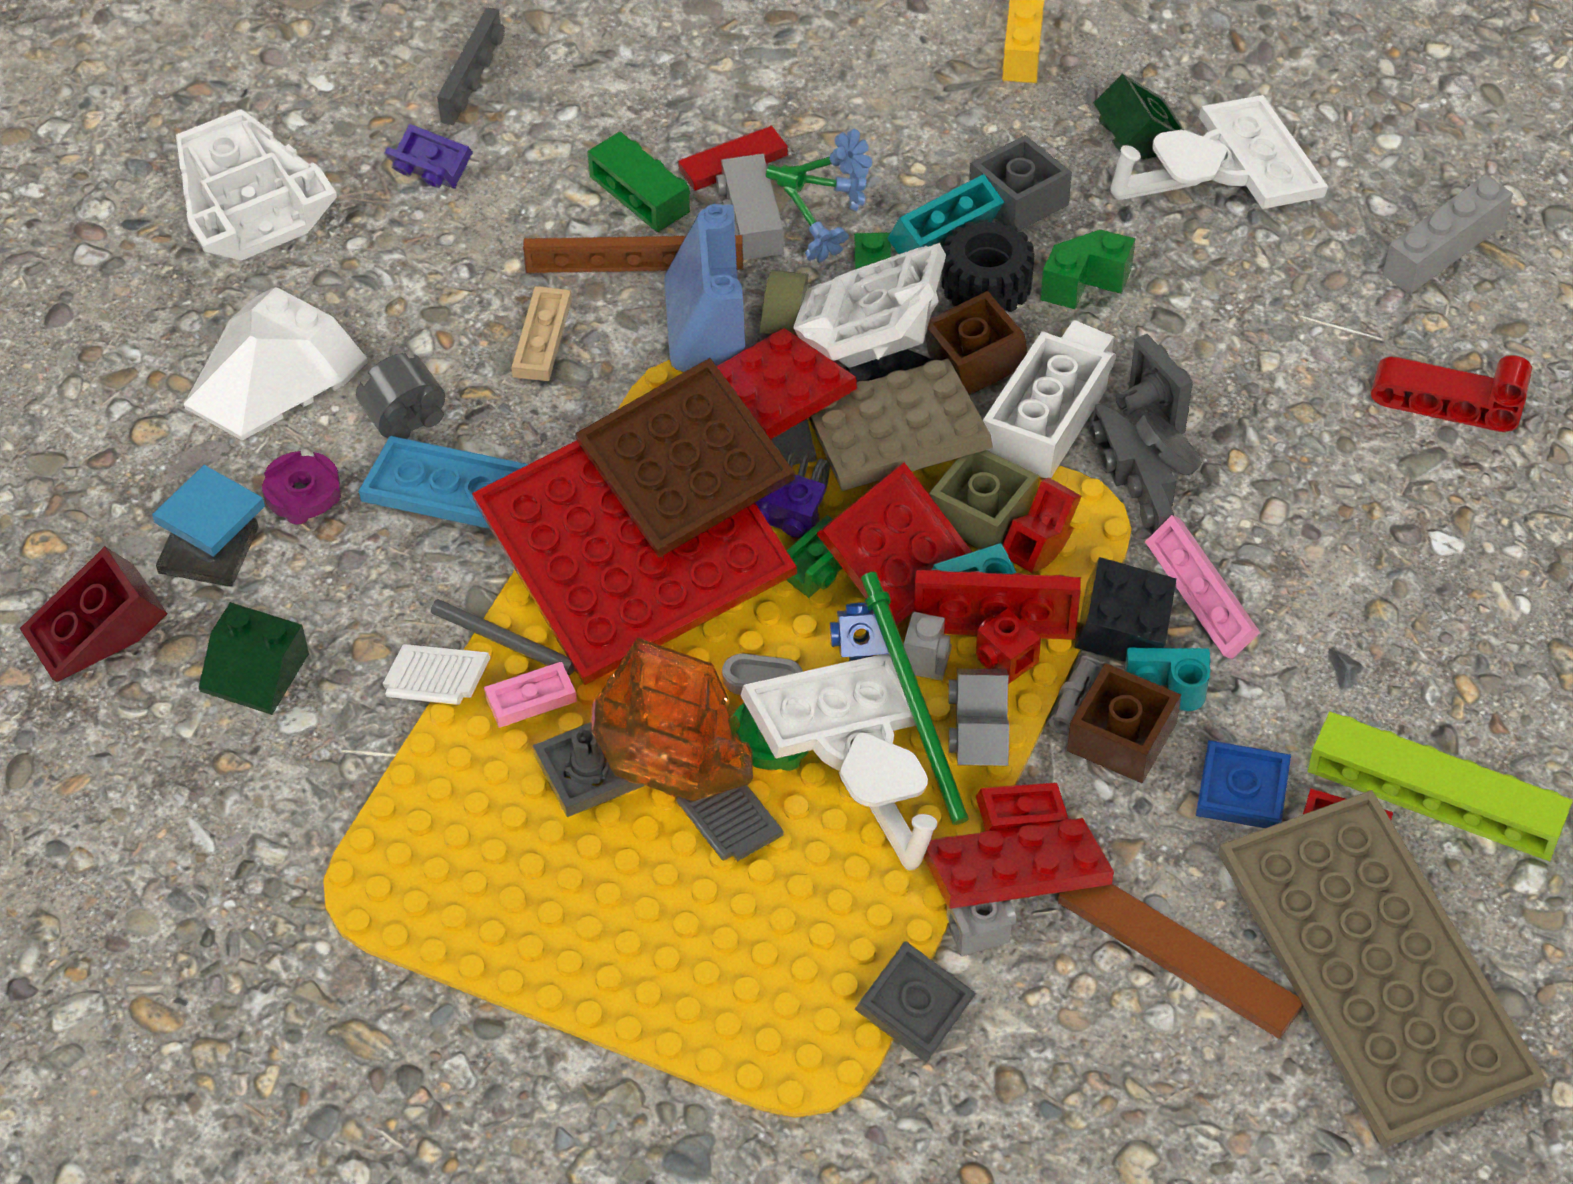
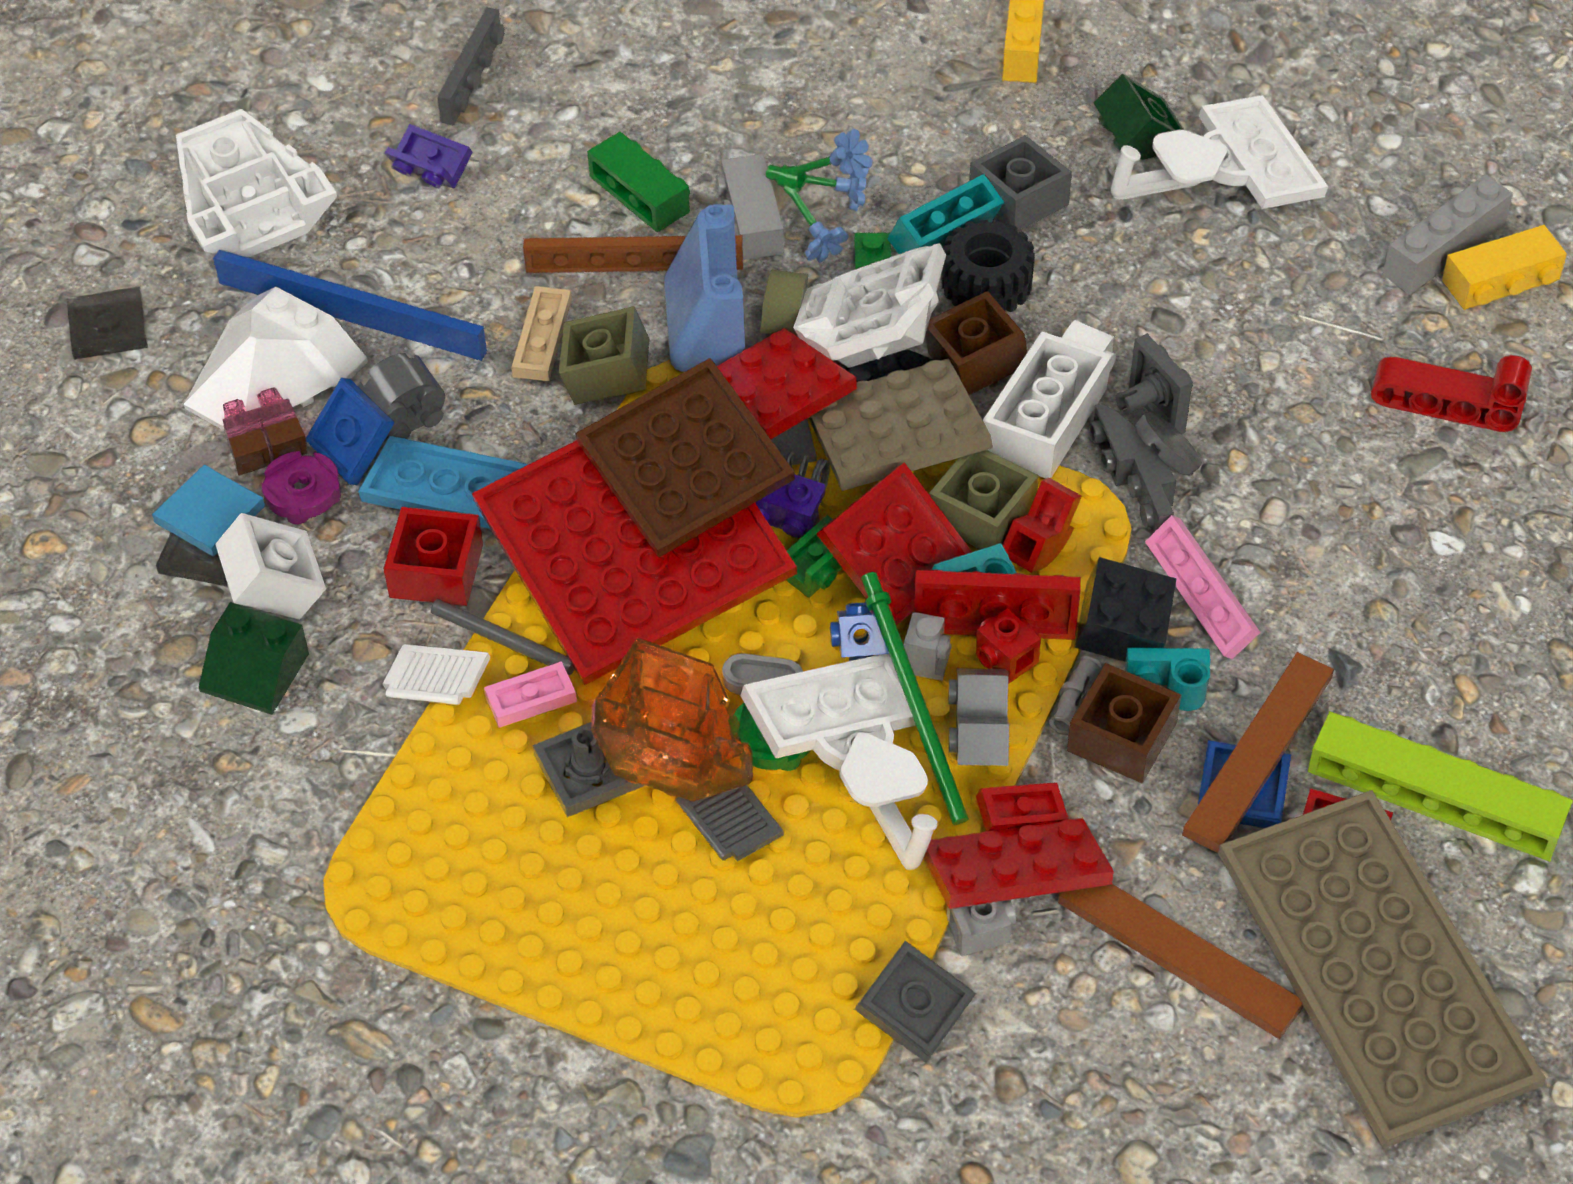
dark red slope [19,546,168,682] -> none
red tile [678,125,788,191] -> none
green brick [1040,229,1136,310] -> none
none -> clear smoke tile [67,286,148,360]
none -> blue tile [213,250,487,361]
none -> white brick [215,513,326,620]
none -> hips [222,387,308,476]
none -> blue tile [306,377,395,485]
none -> red brick [383,507,483,606]
none -> olive brick [559,306,650,405]
none -> dark orange tile [1182,652,1334,853]
none -> yellow brick [1442,225,1567,310]

